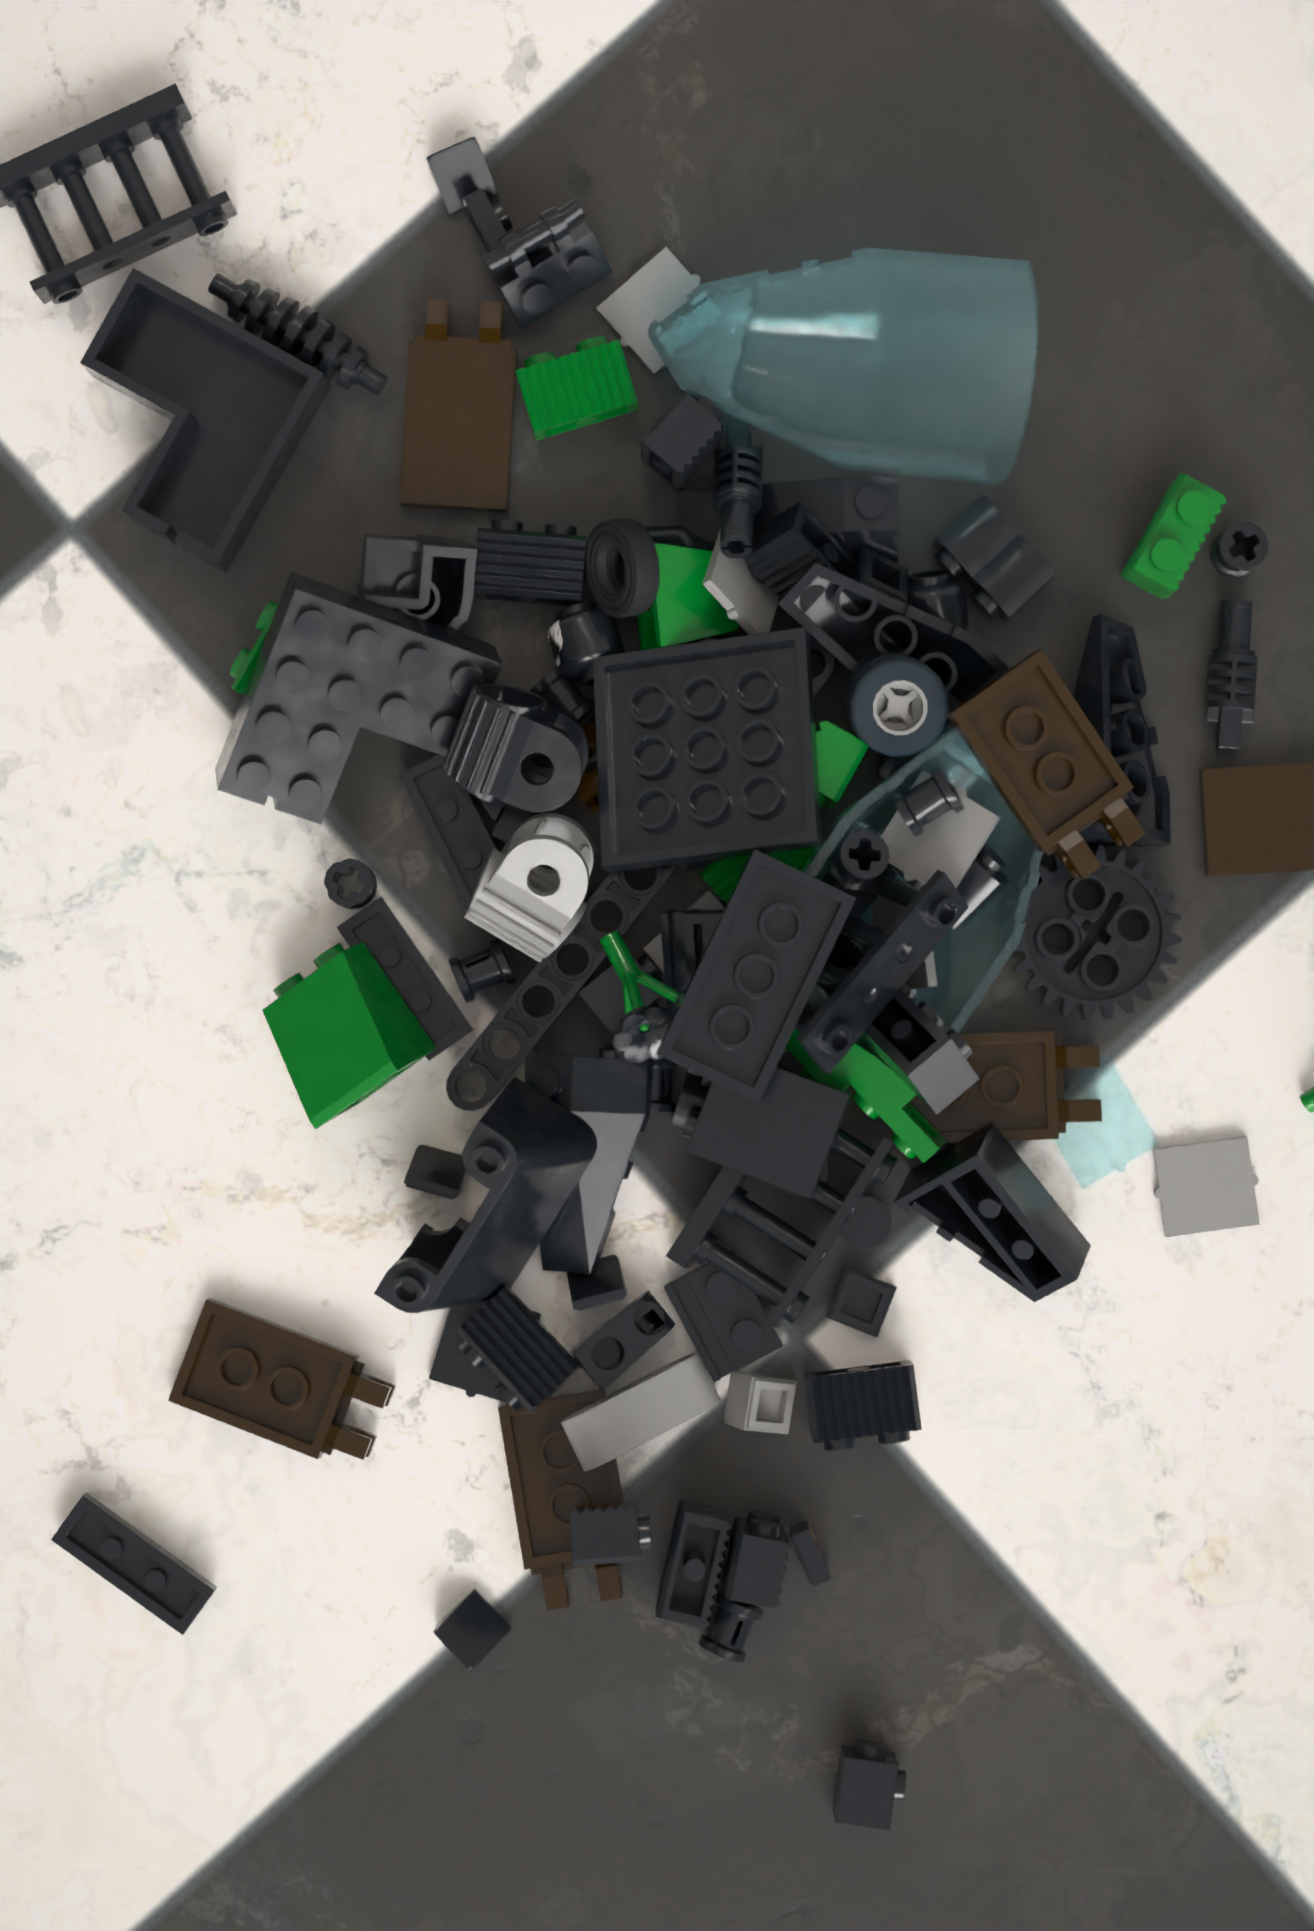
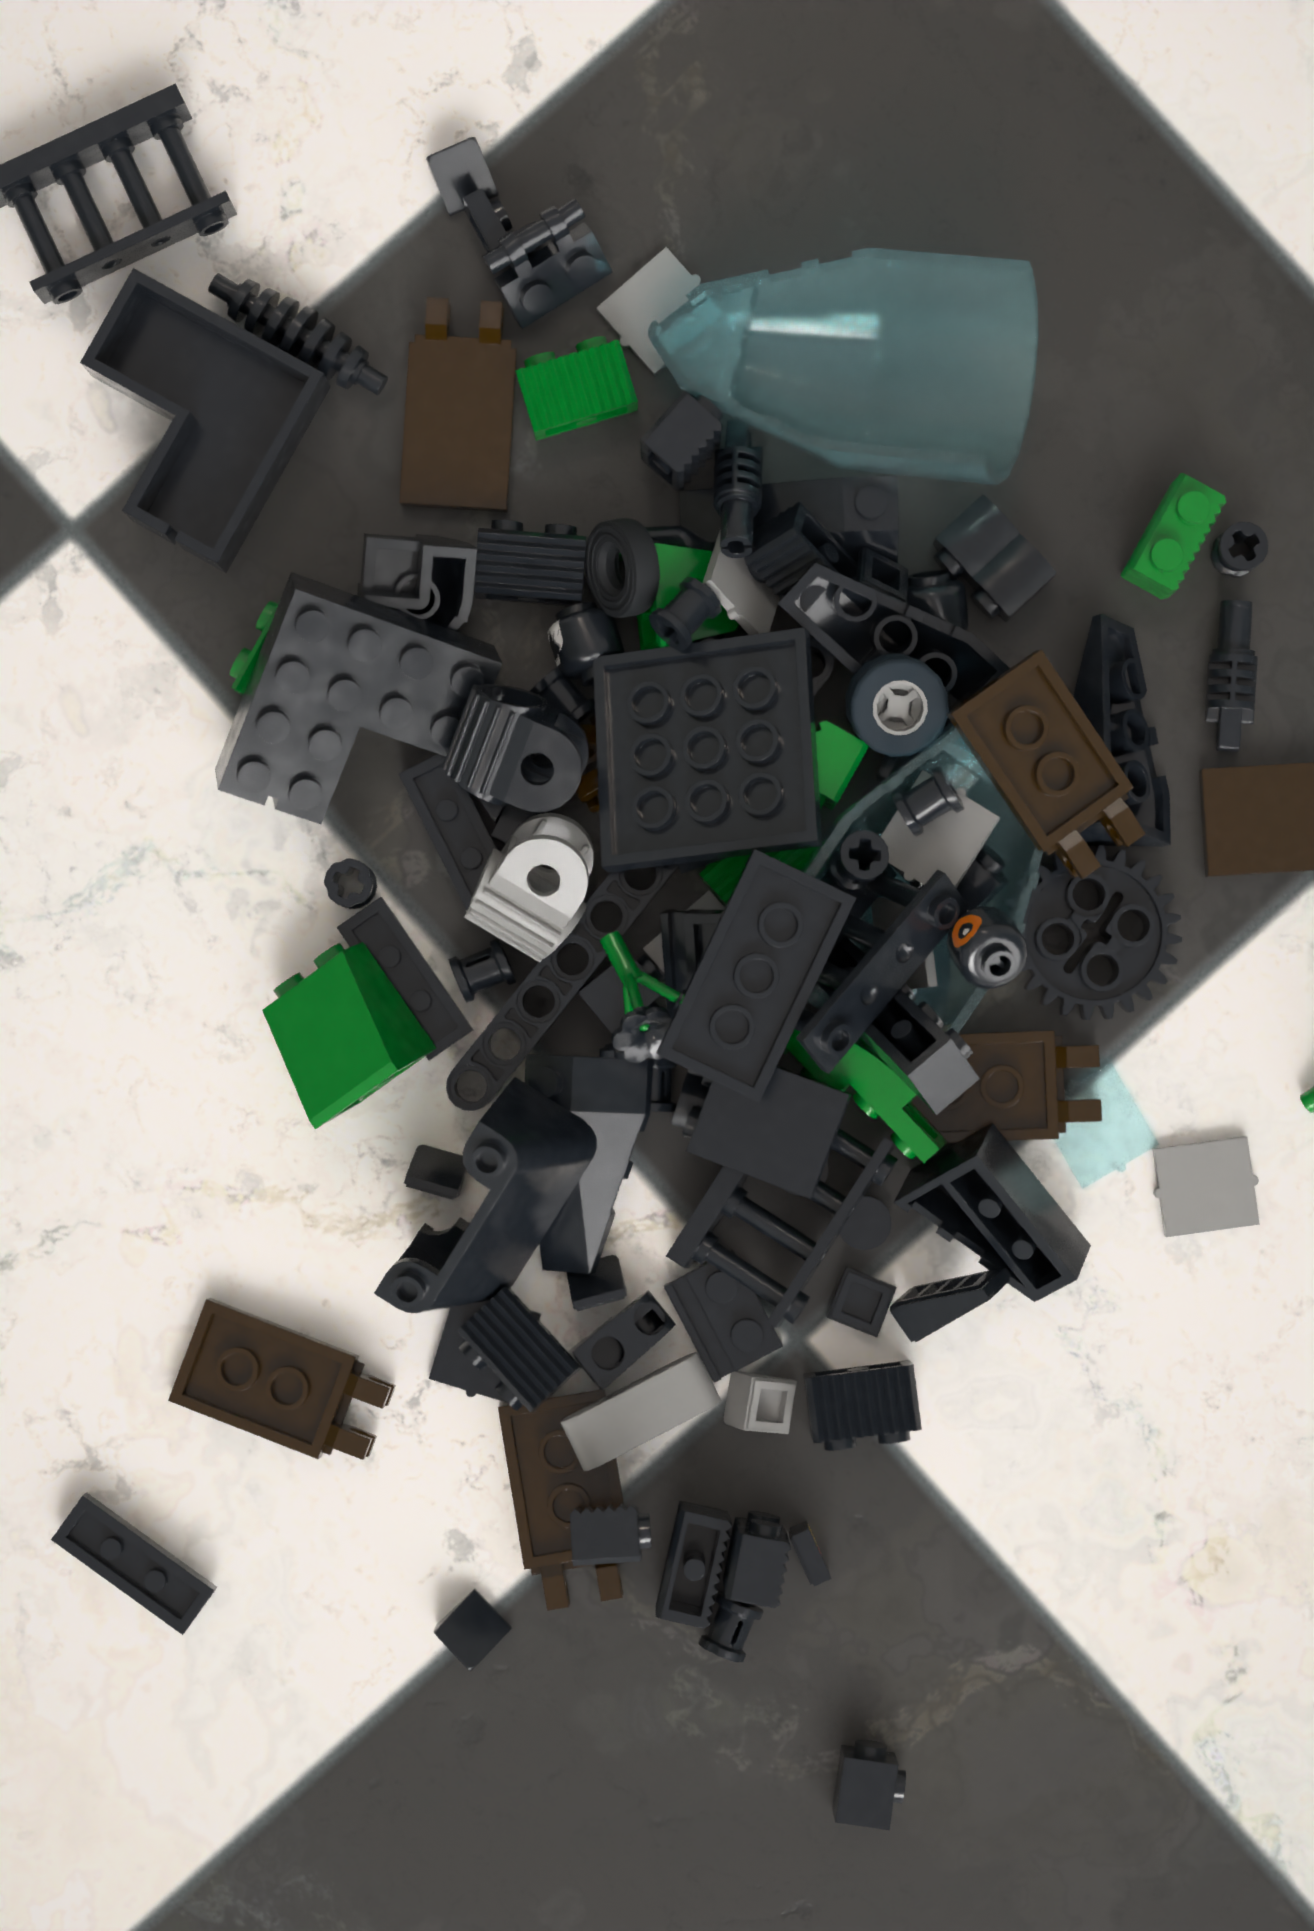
none -> black bush [649,576,722,650]
none -> black slope [890,1267,1012,1342]
none -> black head [946,906,1028,989]

